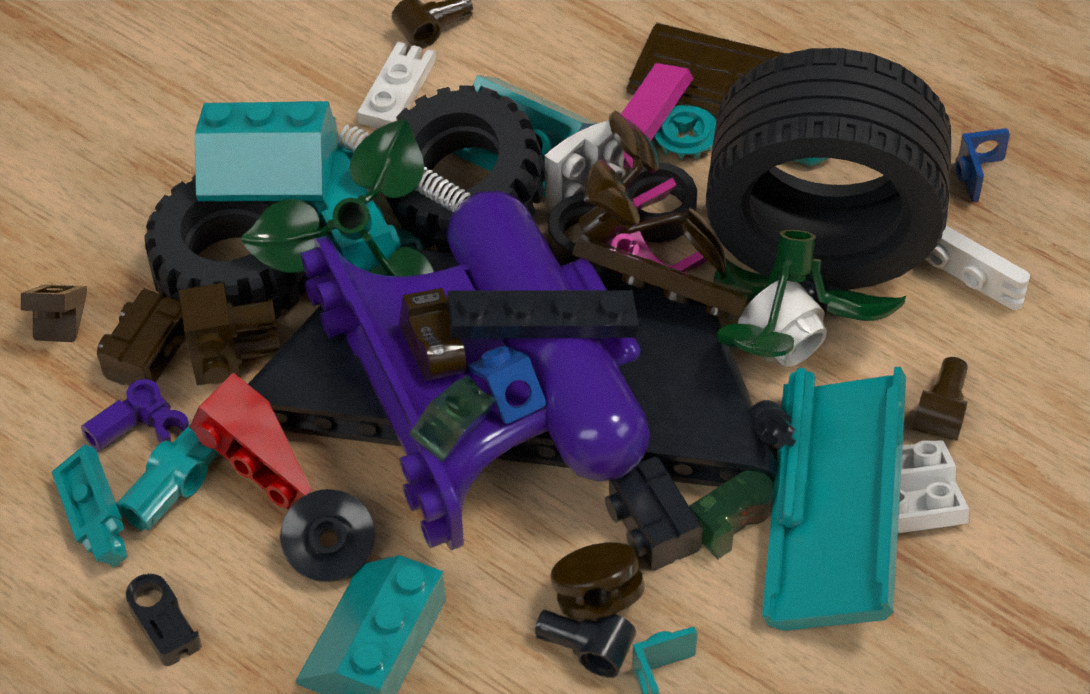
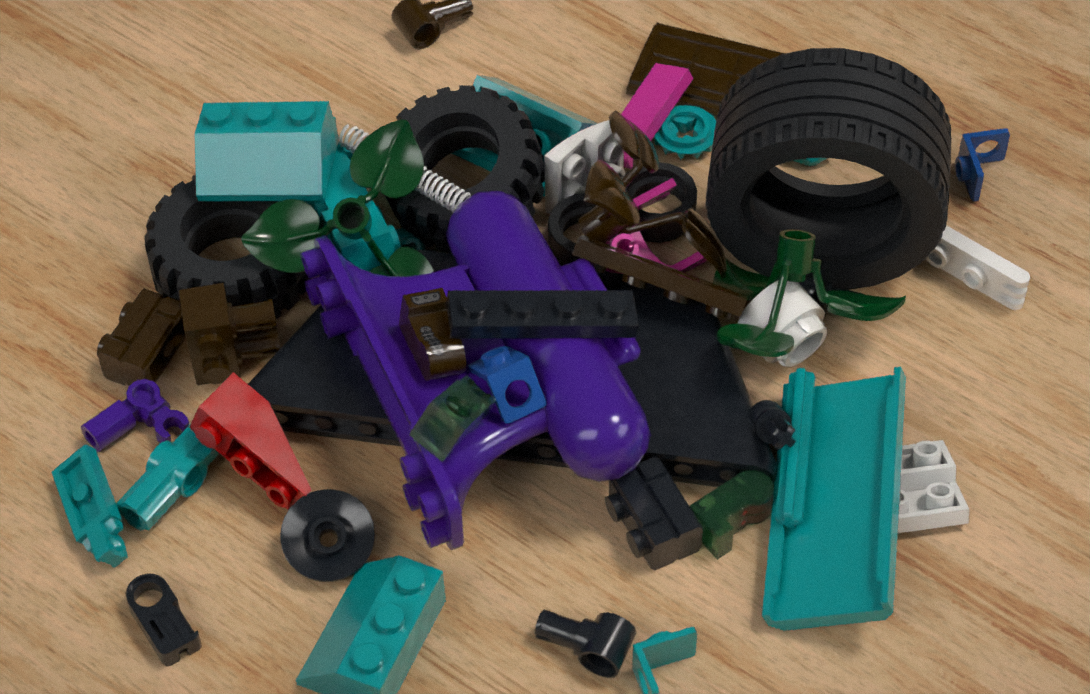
dark brown slope [21,284,87,342] -> none
white hinge [357,41,437,129] -> none
dark brown head [550,542,645,620] -> none
dark brown pin [913,357,968,441] -> none

